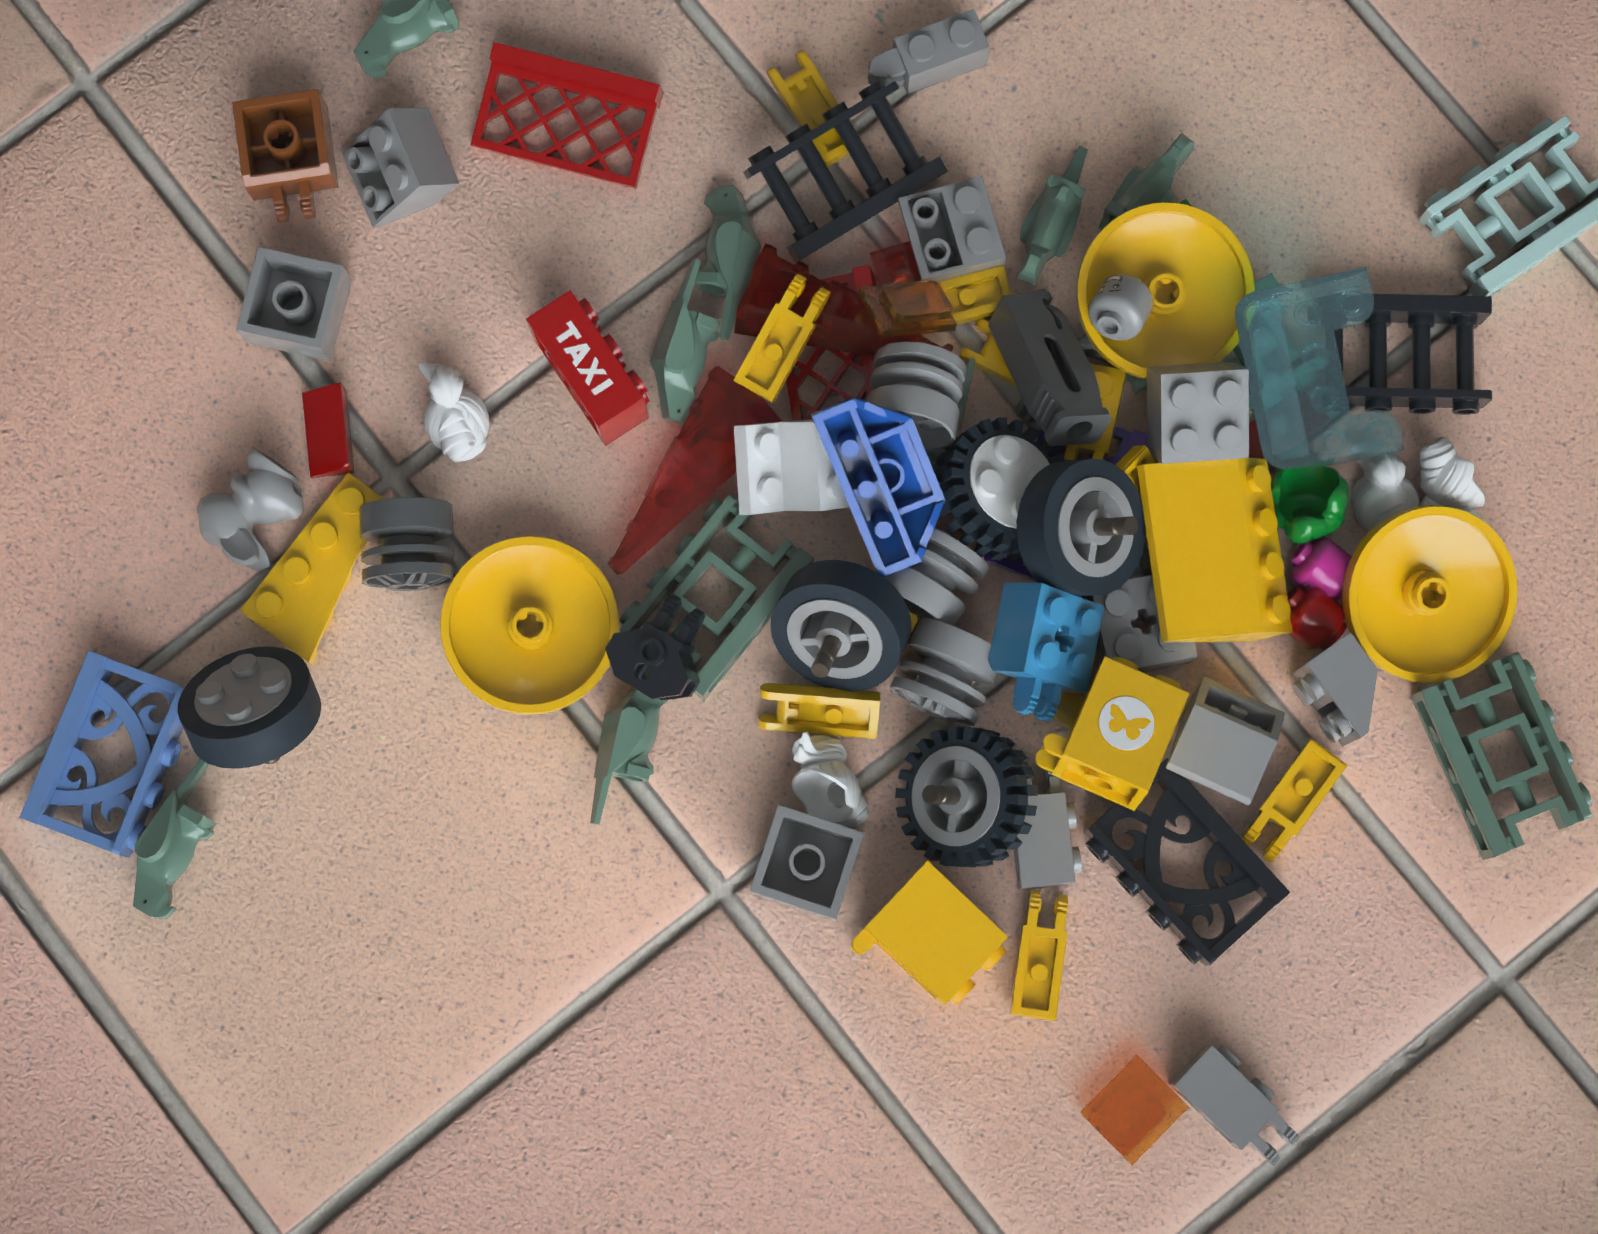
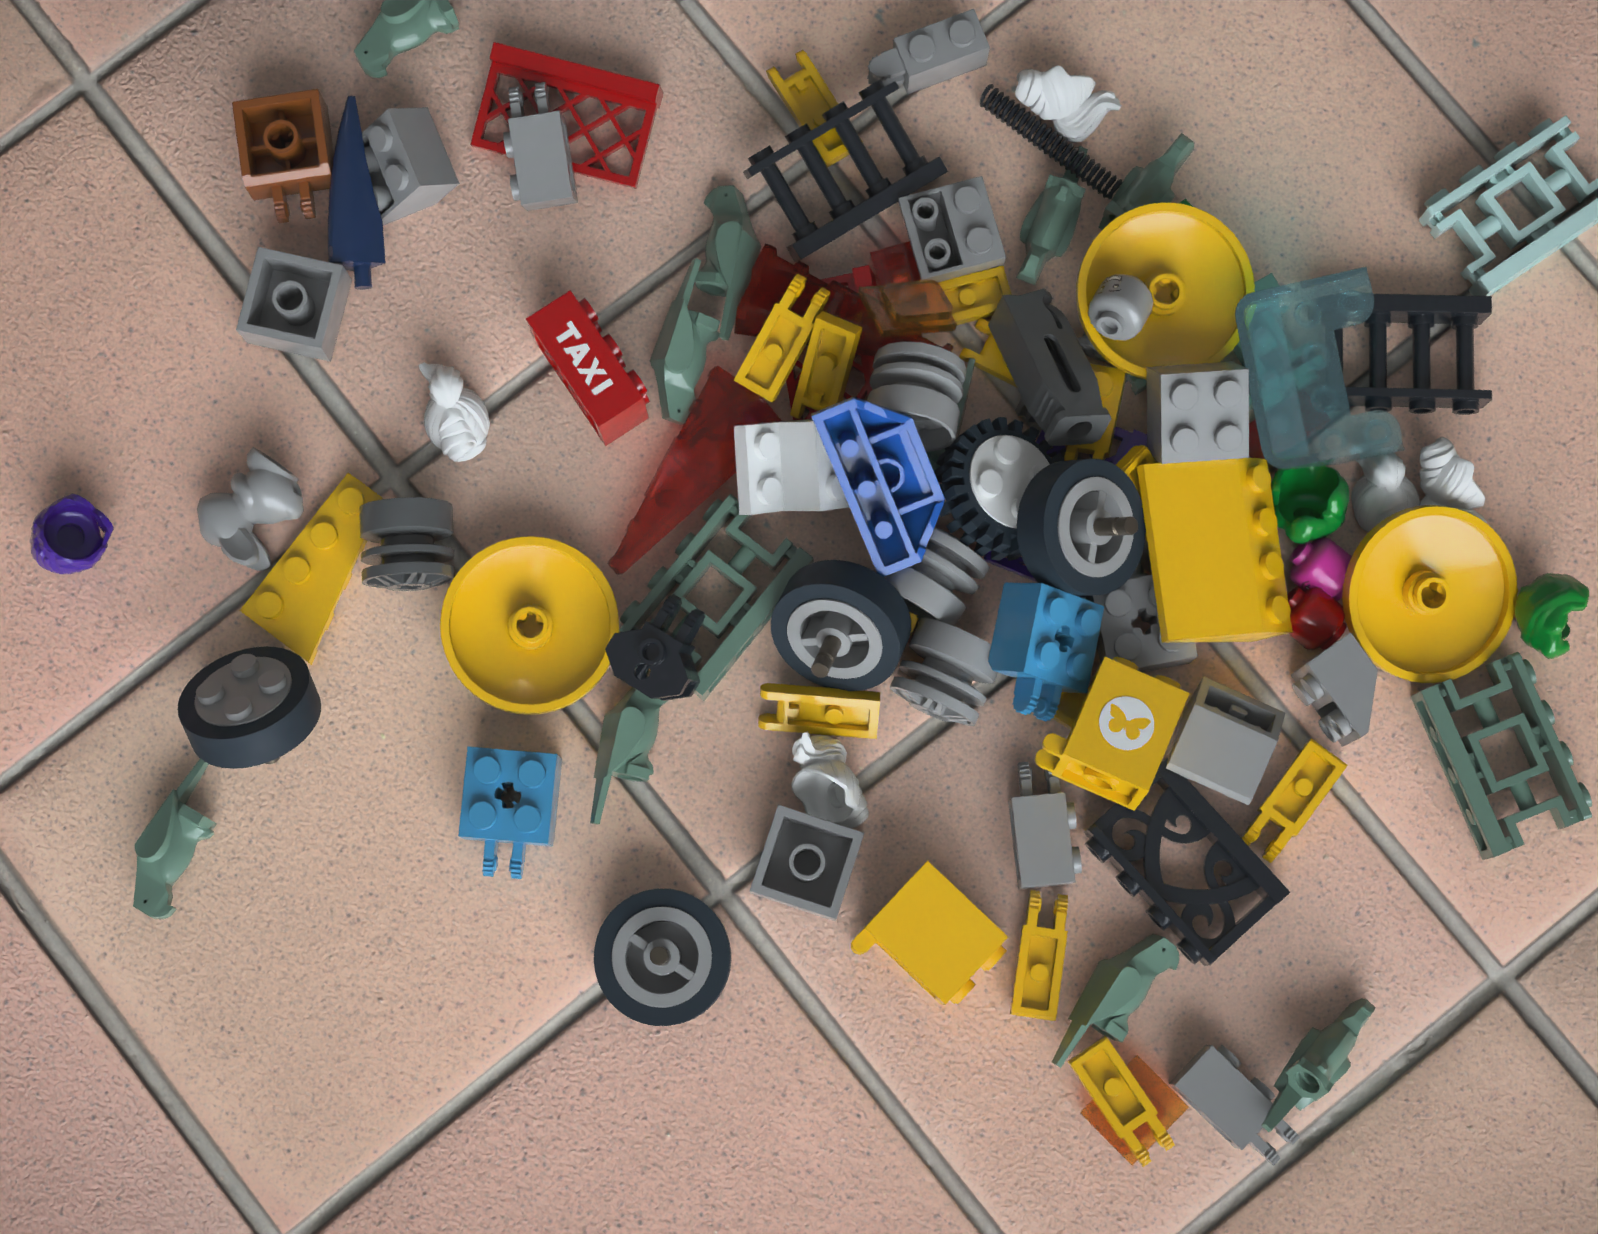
medium blue fence [19,650,185,858] -> none
red slope [302,383,355,479] -> none
wheel [895,726,1038,867] -> none
none -> dark purple hair [29,493,114,574]
none -> dark blue piece [328,96,386,290]
none -> dark azure hinge [458,747,562,879]
none -> light grey hinge [503,82,578,211]
none -> wheel [594,889,731,1026]
none -> yellow hinge [790,311,862,419]
none -> black piece [979,84,1122,199]
none -> white hair [1015,65,1122,143]
none -> sand green animal [1052,934,1179,1068]
none -> yellow hinge [1067,1036,1175,1167]
none -> sand green animal [1261,998,1375,1132]
none -> green hair [1514,573,1589,659]

